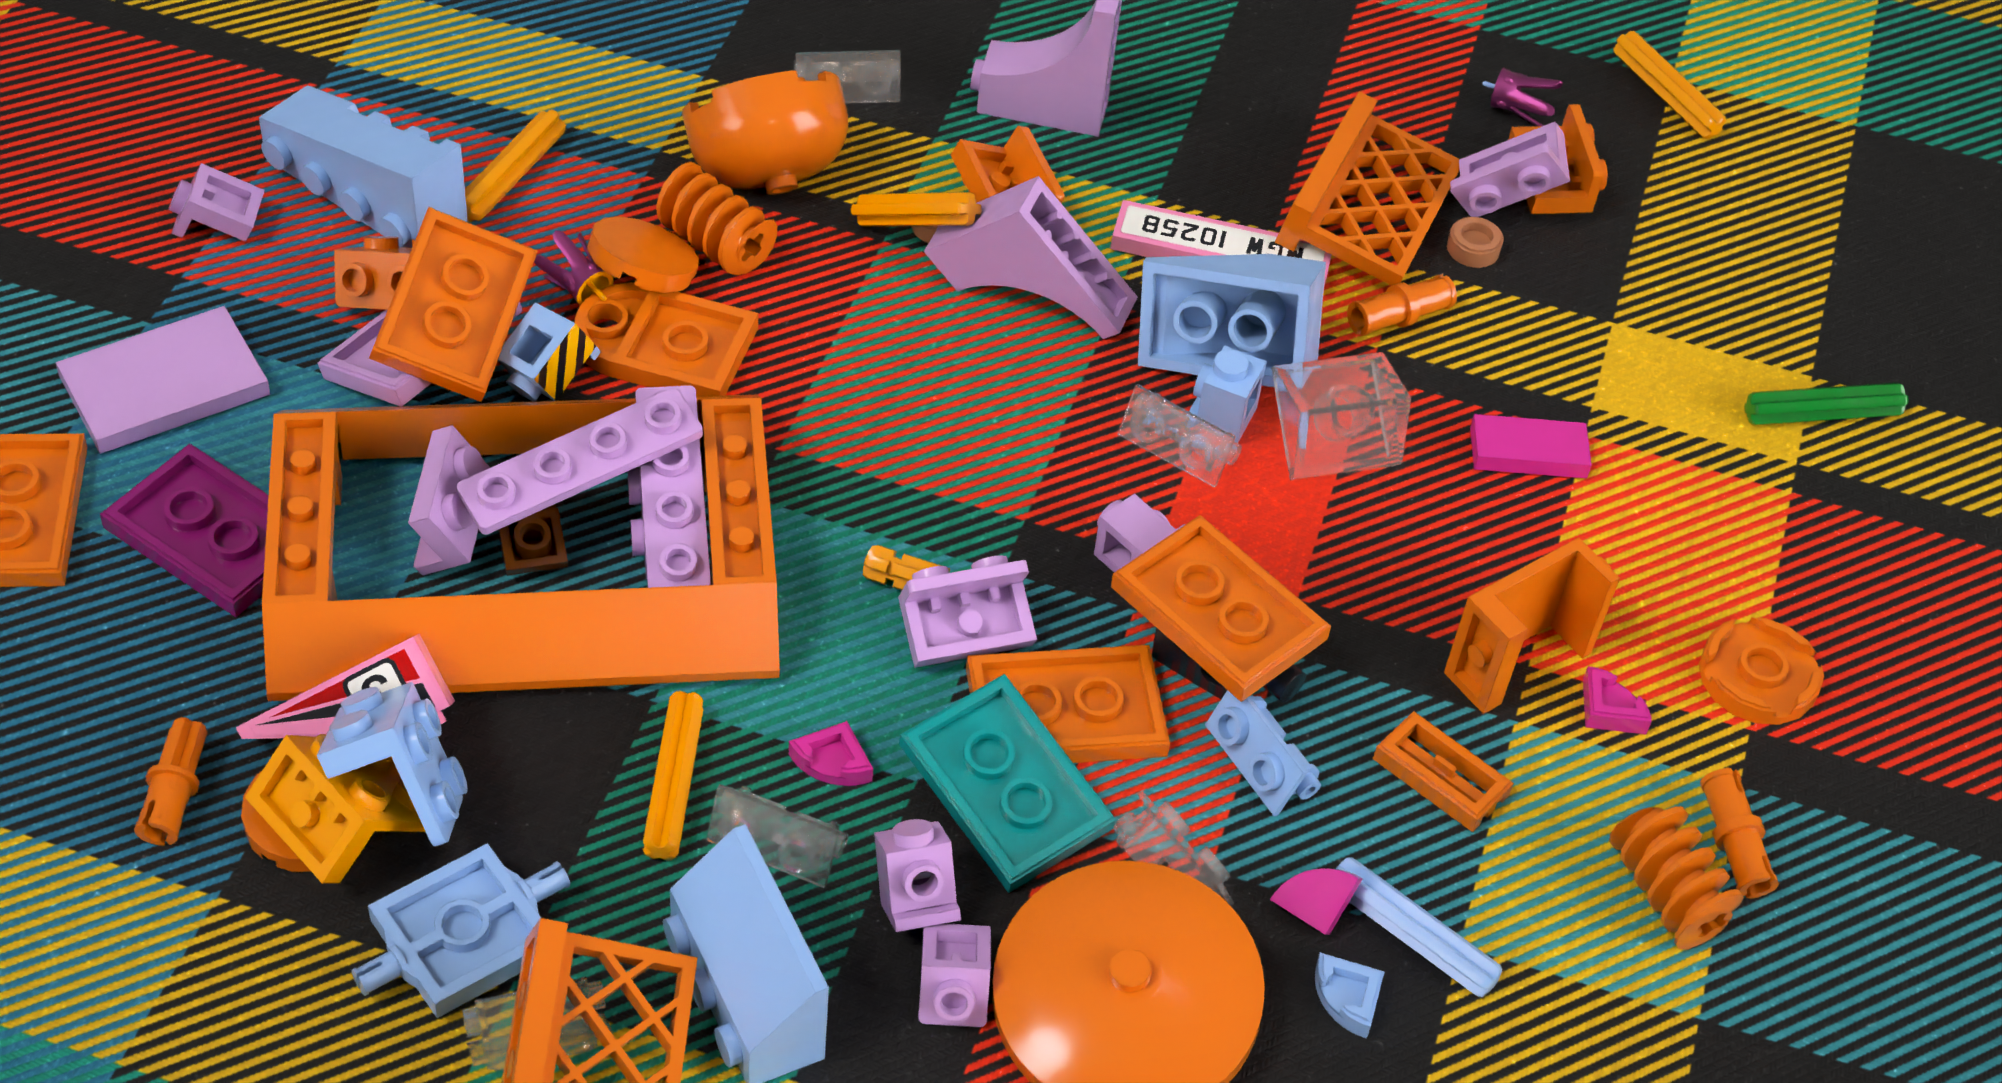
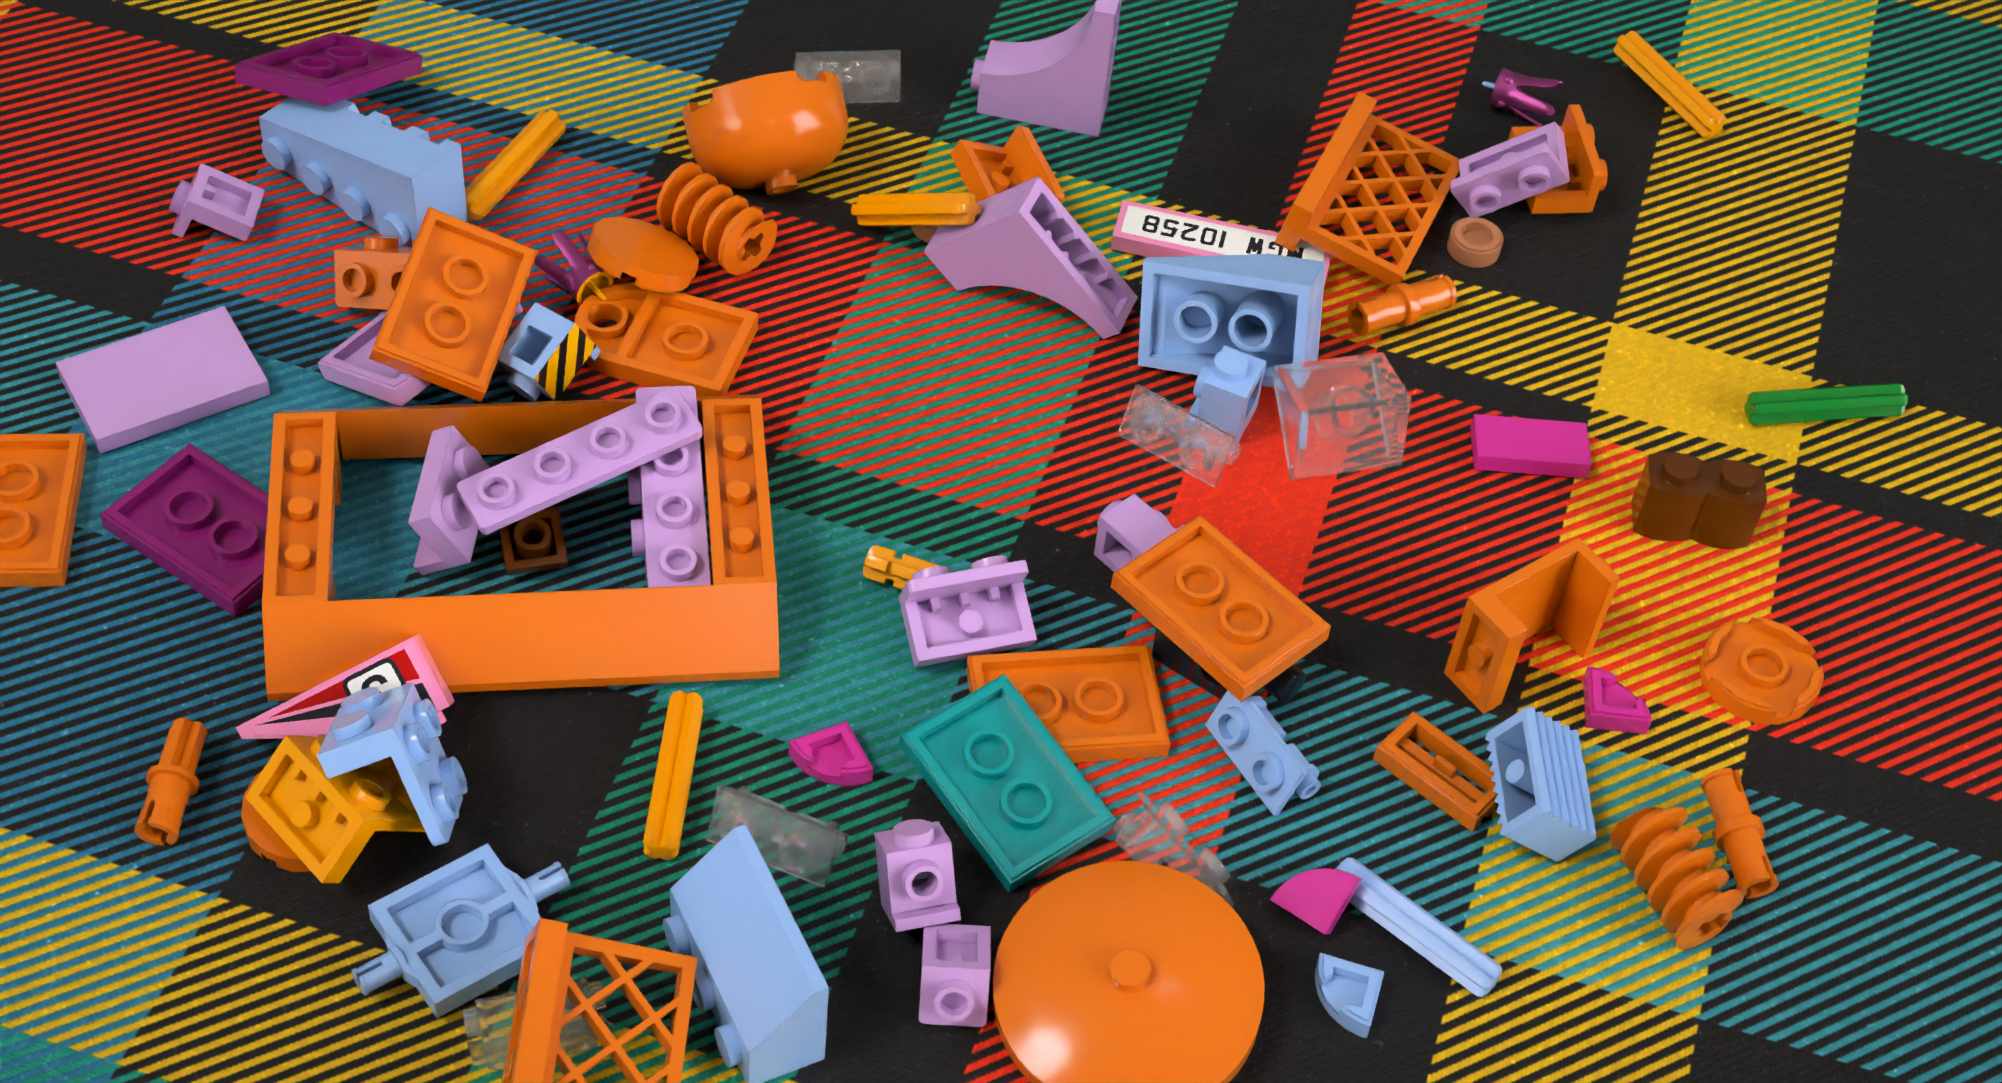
none -> magenta tile [235,32,422,106]
none -> light blue brick [1485,707,1596,862]
none -> reddish brown brick [1632,452,1767,549]

